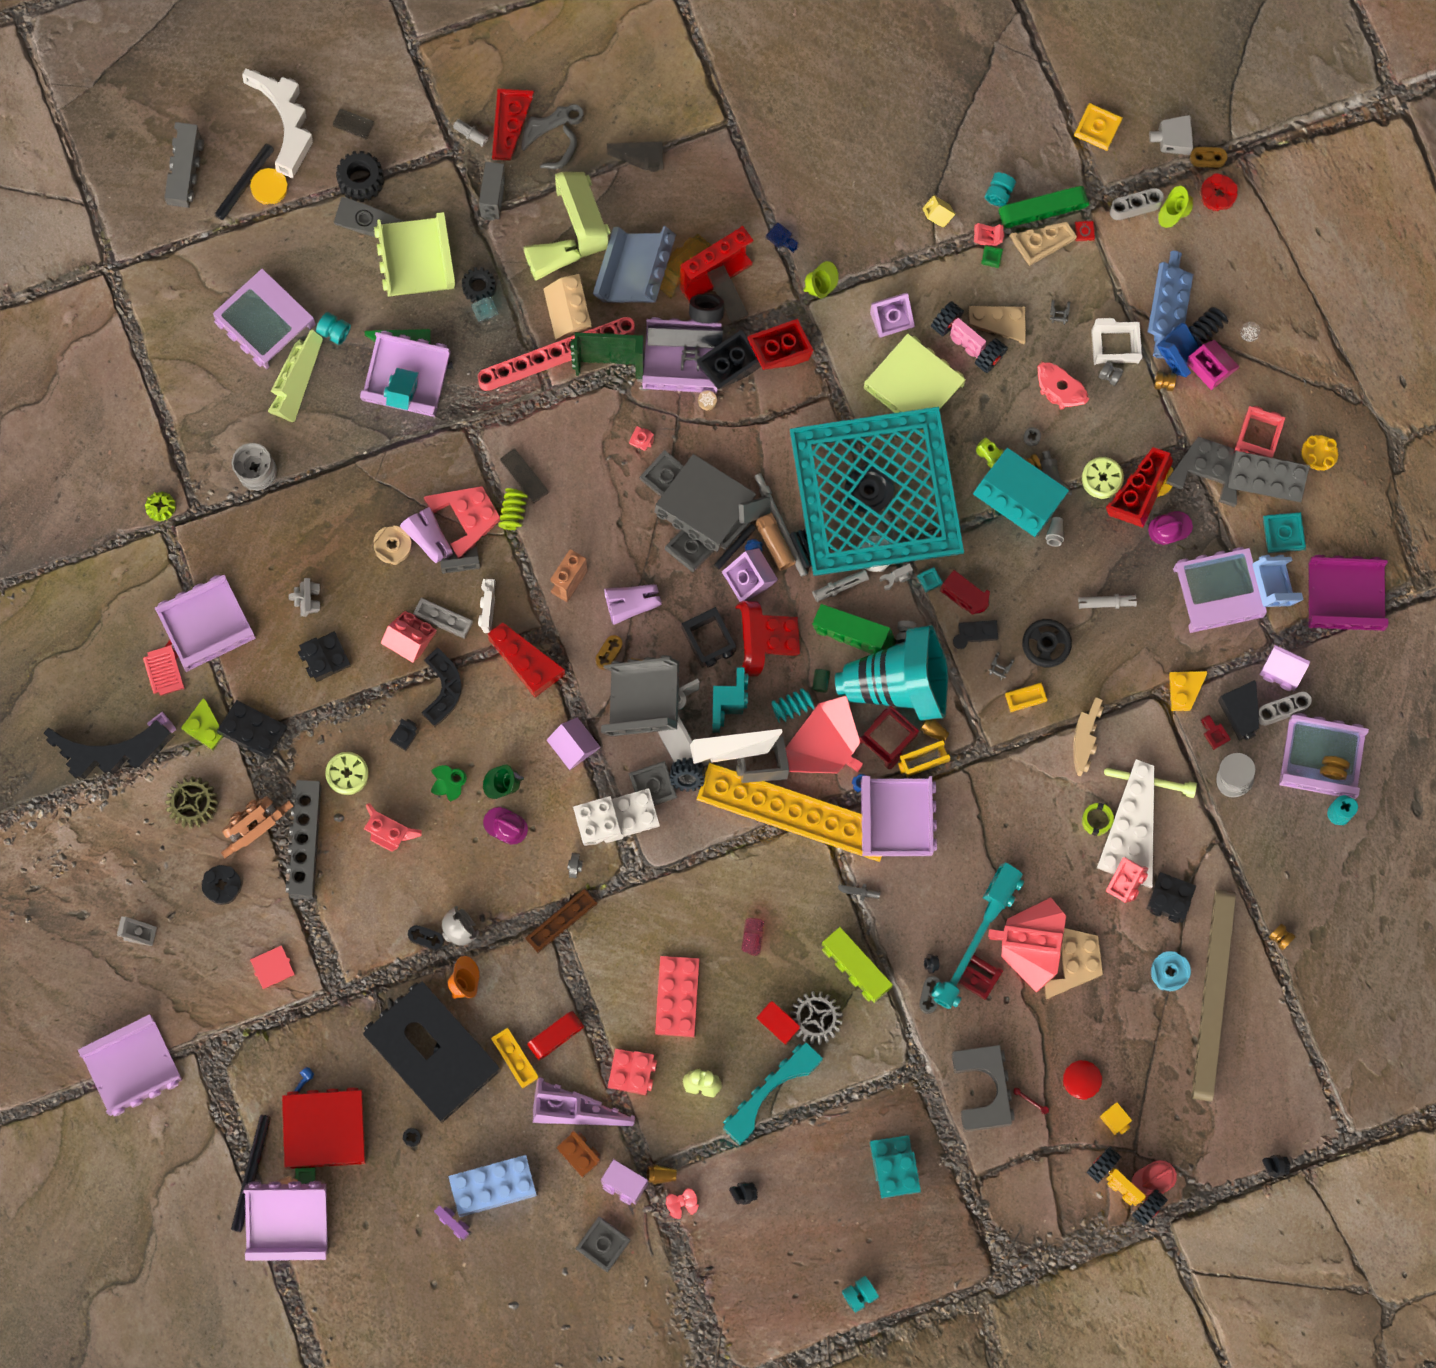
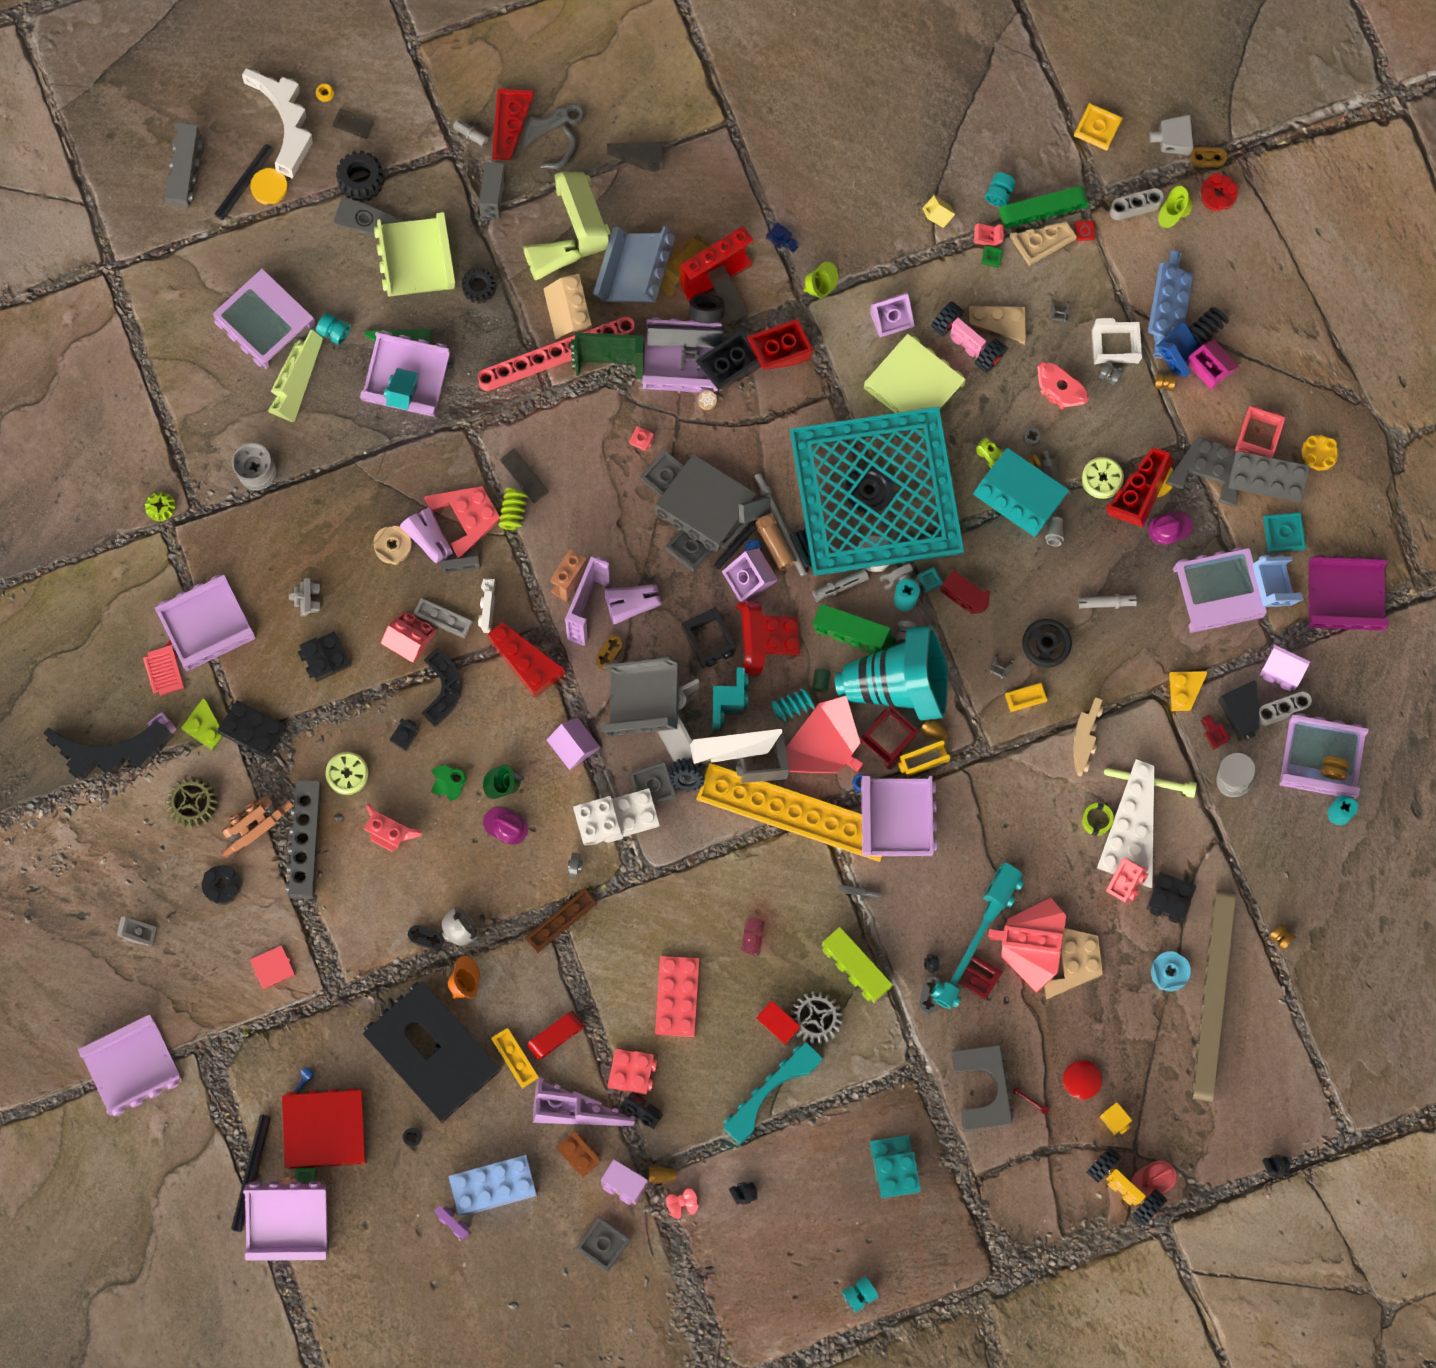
clear light blue brick [471,297,499,322] -> none
yellowish green piece [683,1069,722,1097] -> none
black hinge [953,620,998,649] -> none
clear tile [1240,322,1260,342] -> none
none -> yellow plate [316,84,334,102]
none -> lavender panel [565,557,610,646]
none -> black hinge [622,1092,663,1129]
none -> teal piece [893,578,920,612]

